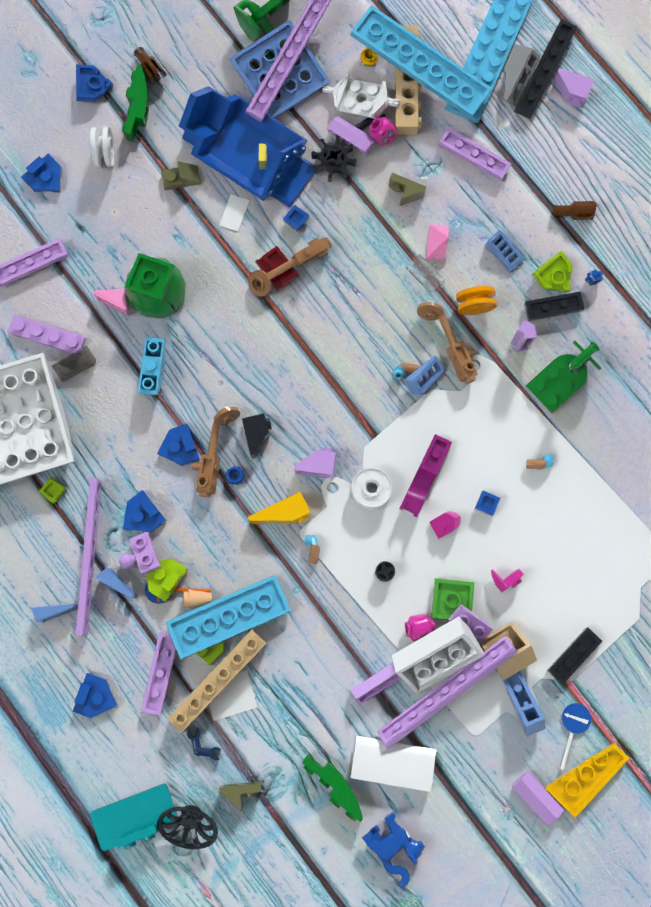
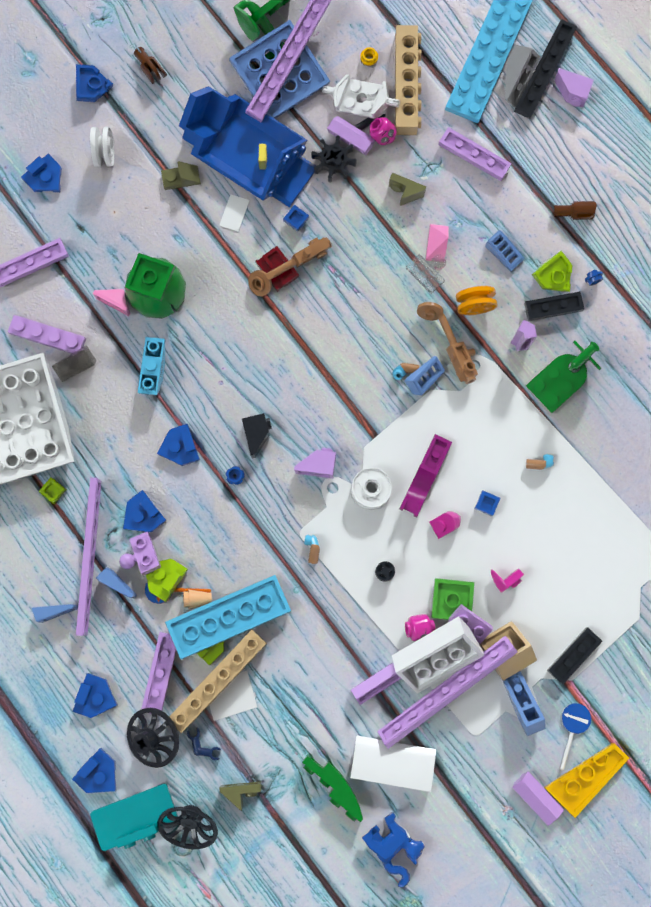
green slope [122,64,149,142] -> none
medium nougat piece [192,407,240,498] -> none
yellow slope [248,492,312,524] -> none
medium azure plate [350,5,492,119] -> none
none -> blue plate [72,748,116,793]
none -> black wheel [127,708,179,768]

